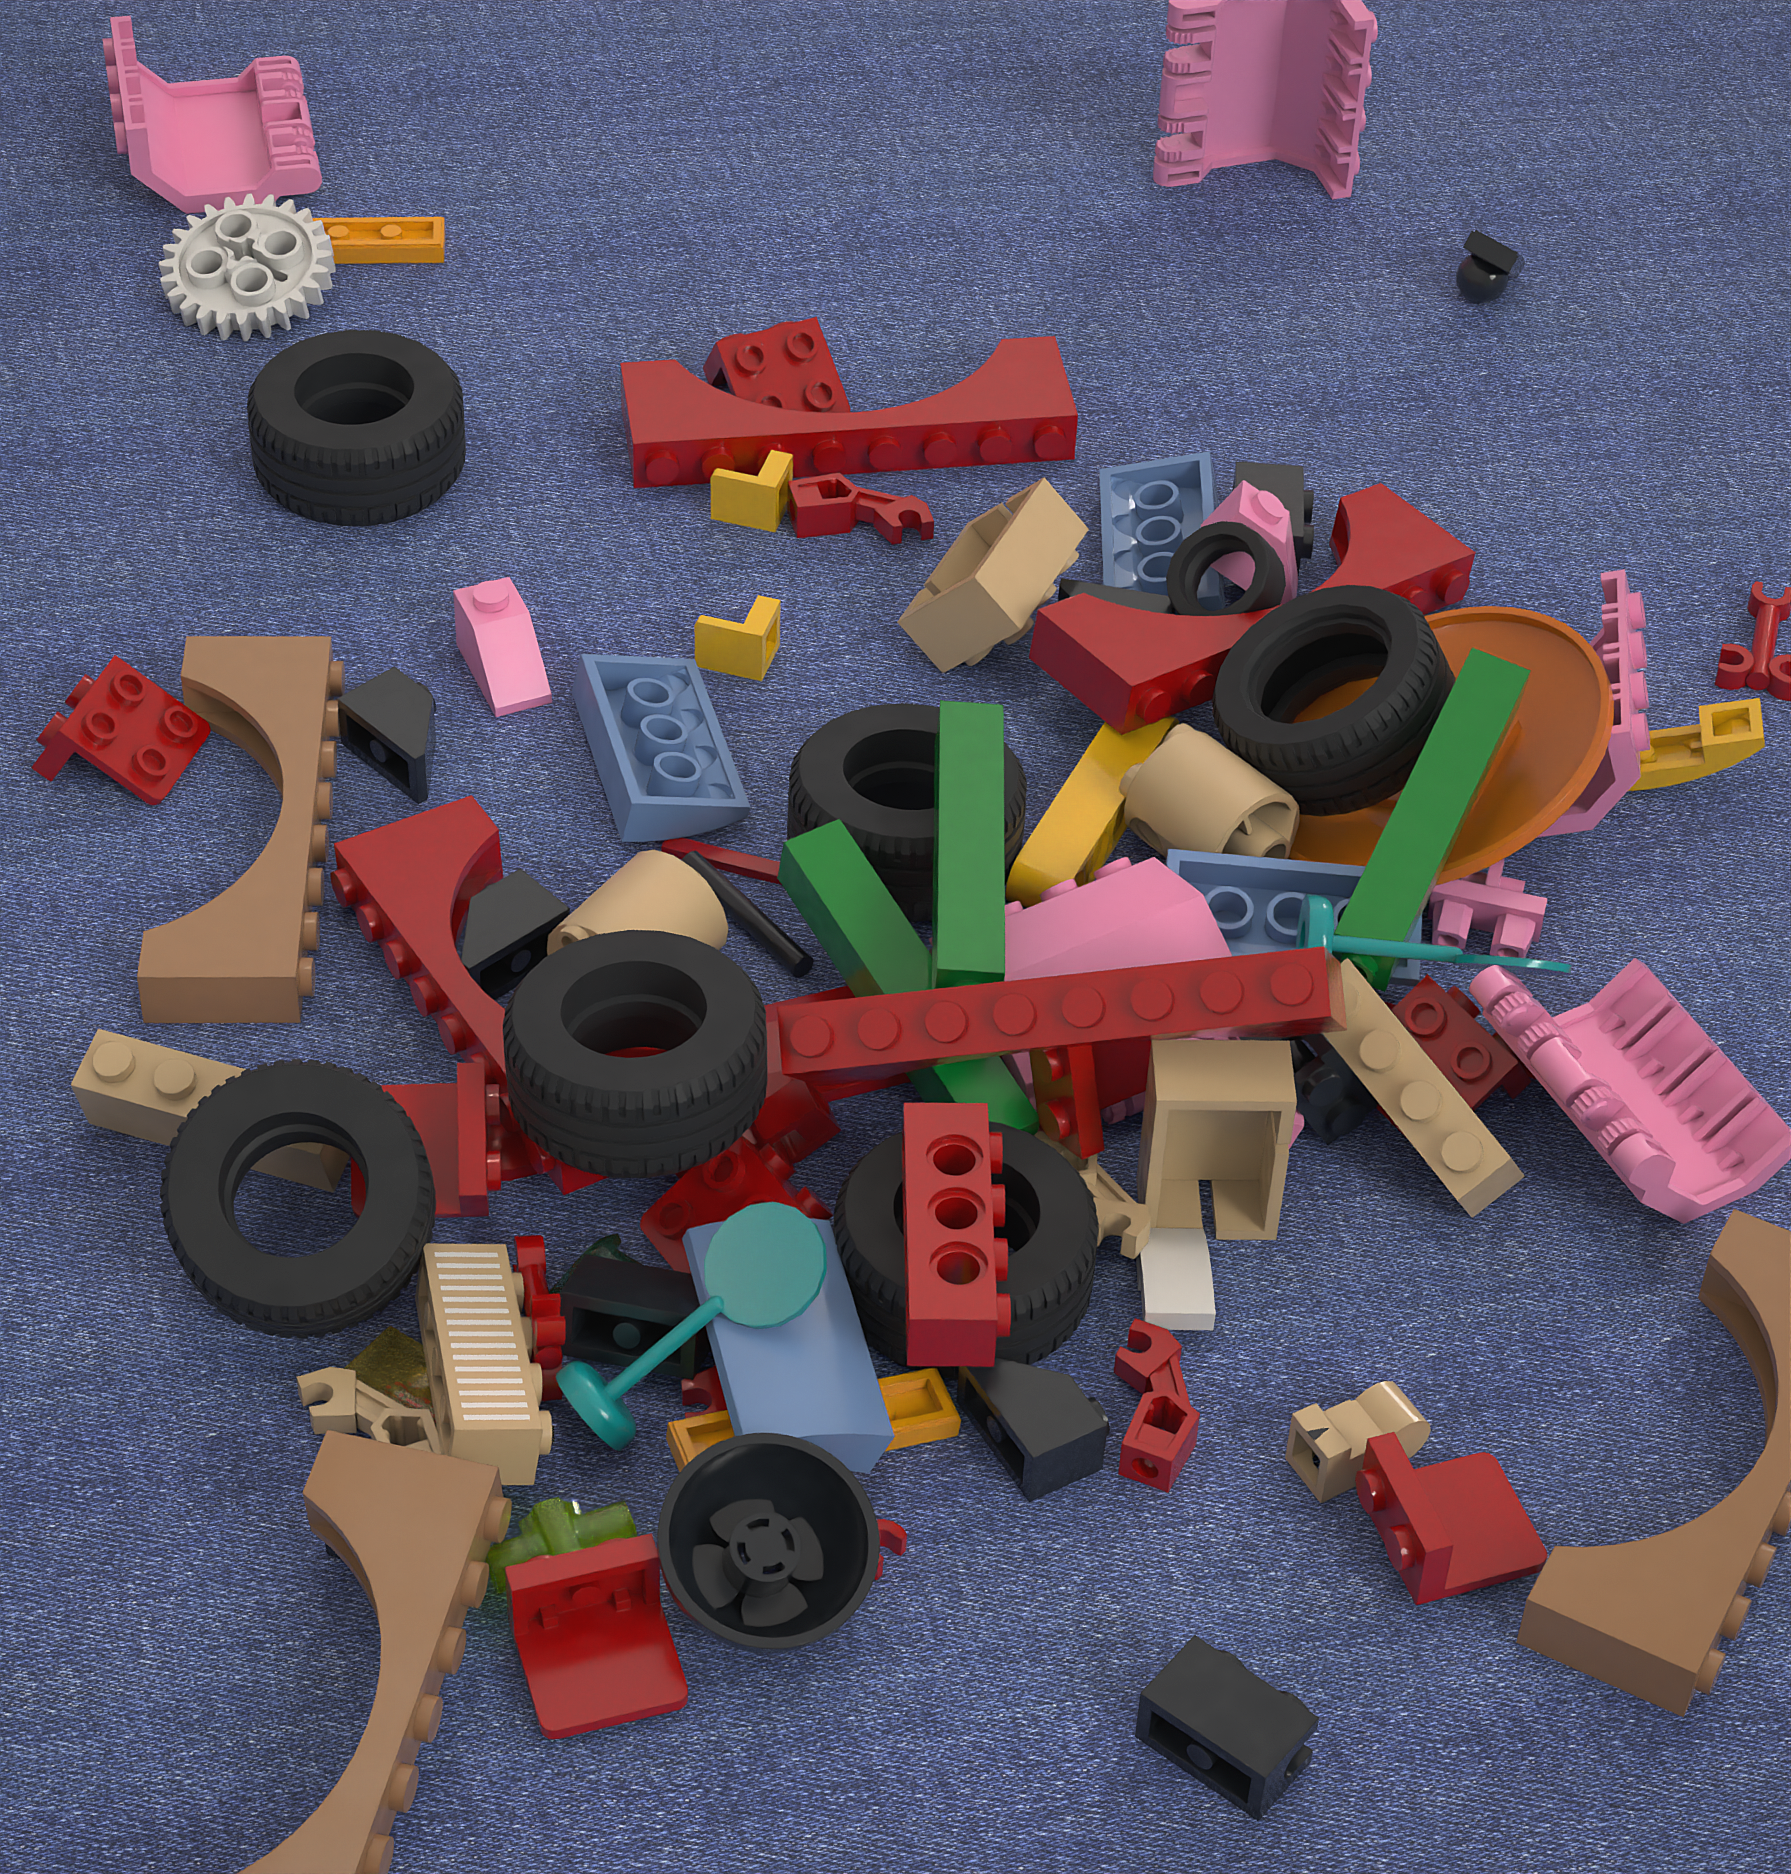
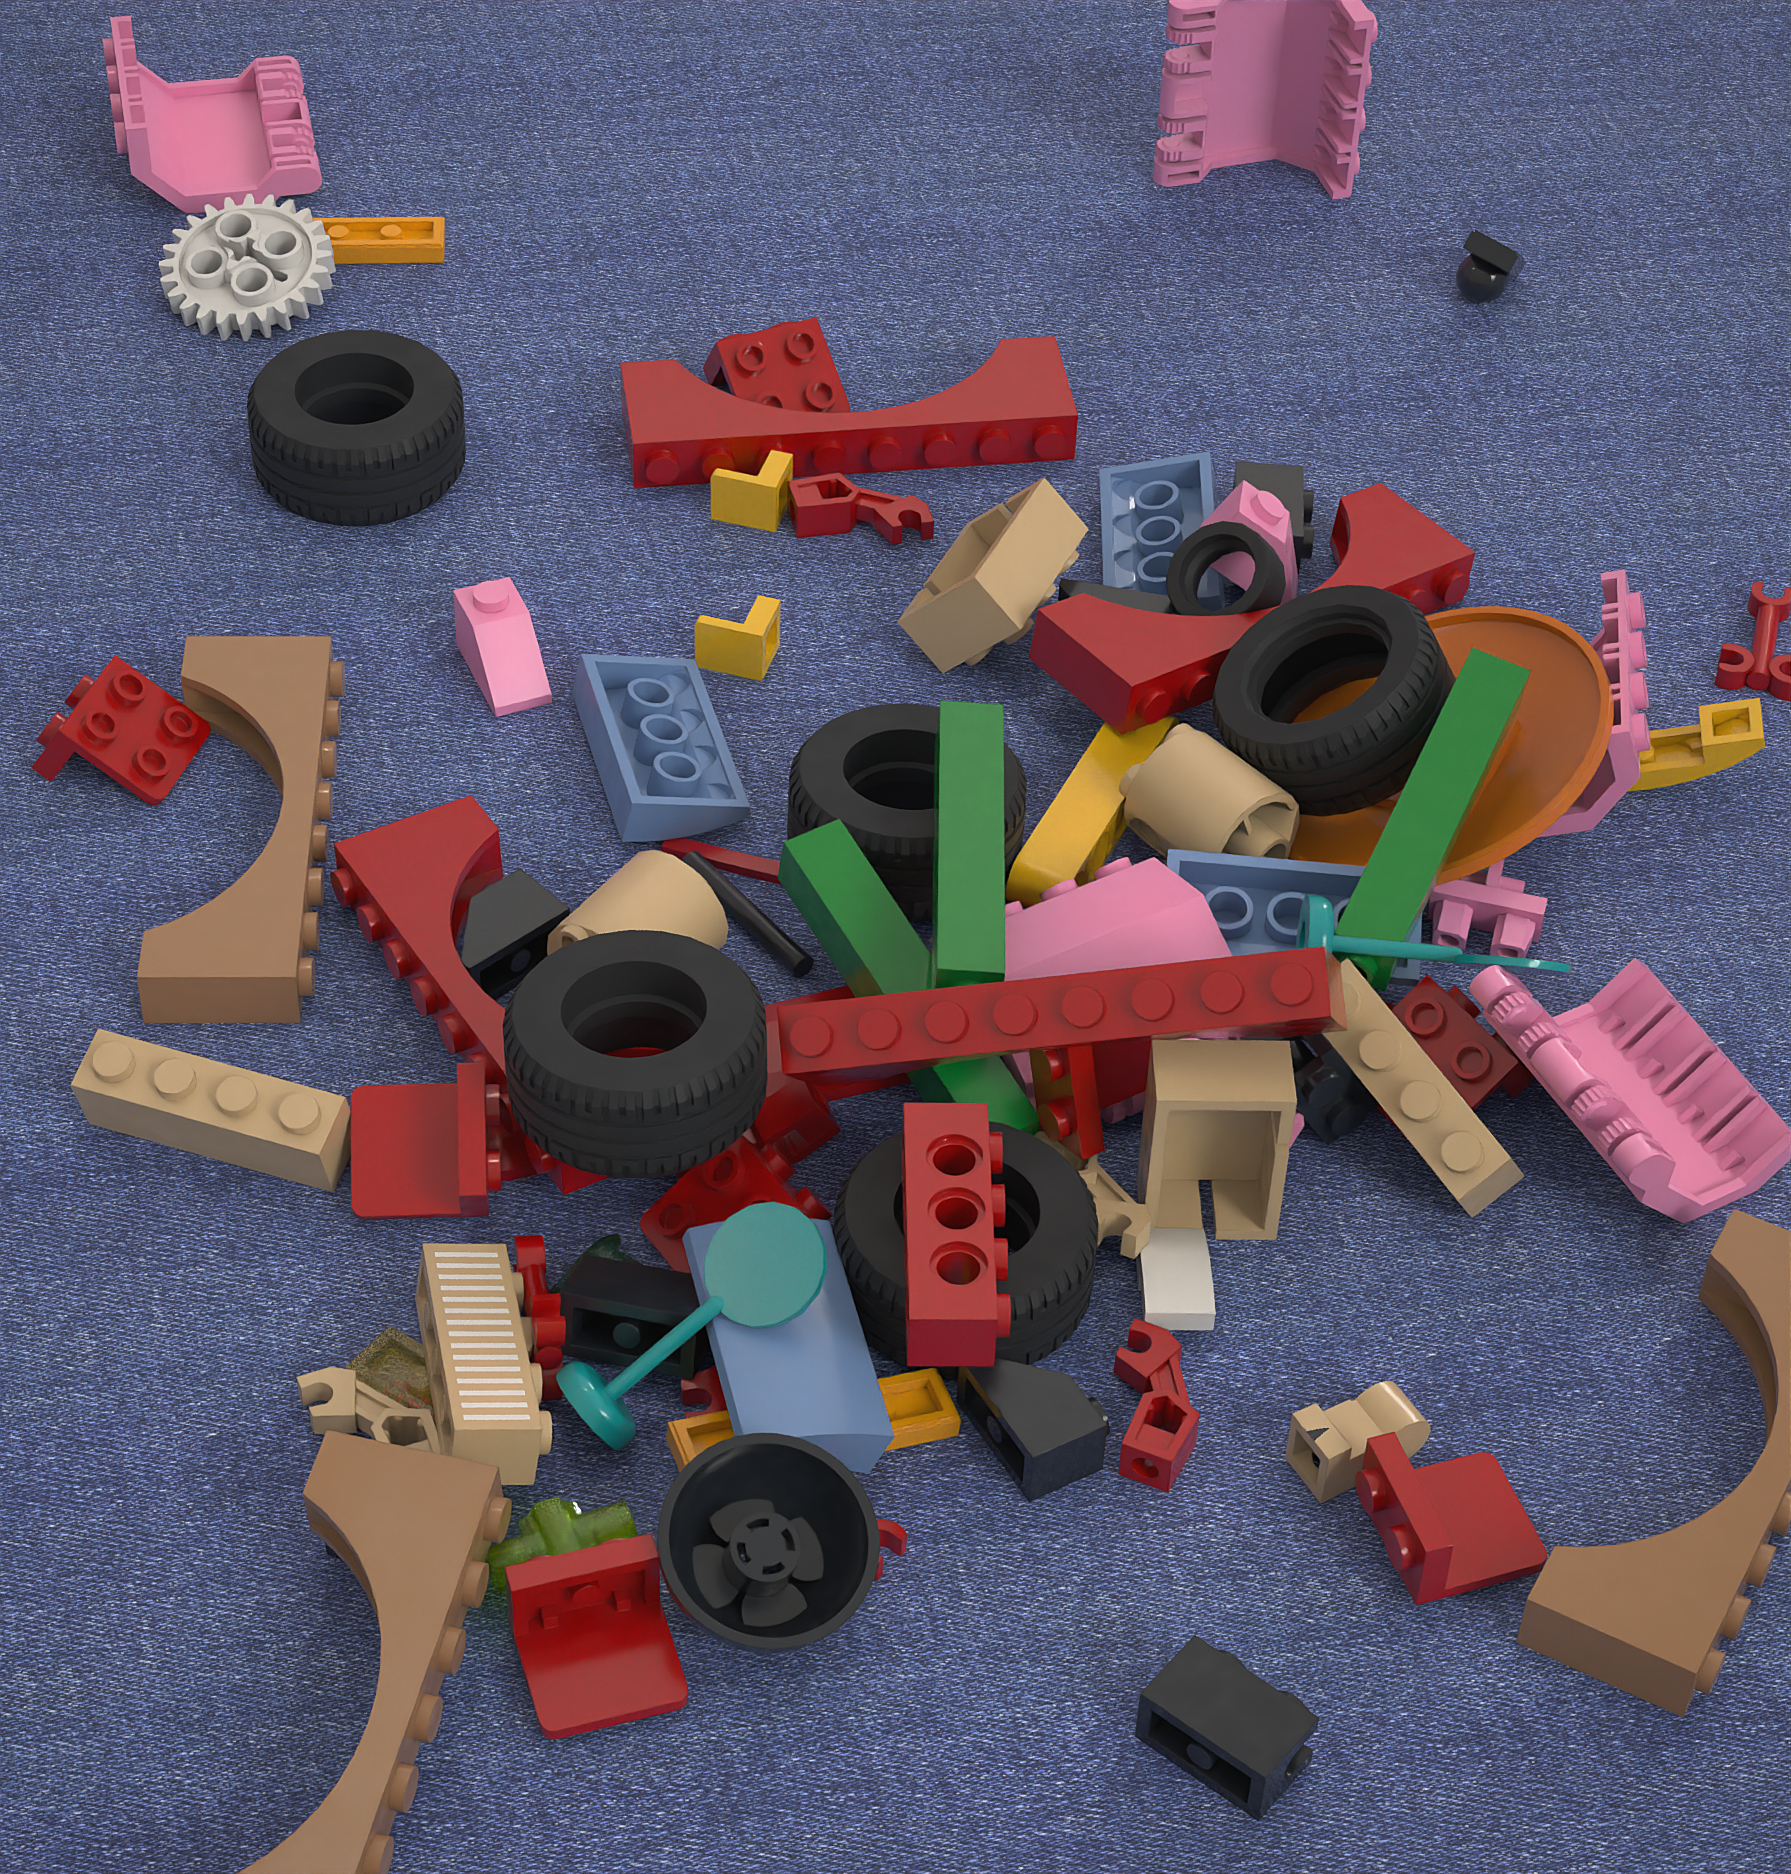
black tyre [160,1059,436,1339] -> none
black slope [337,666,436,804] -> none

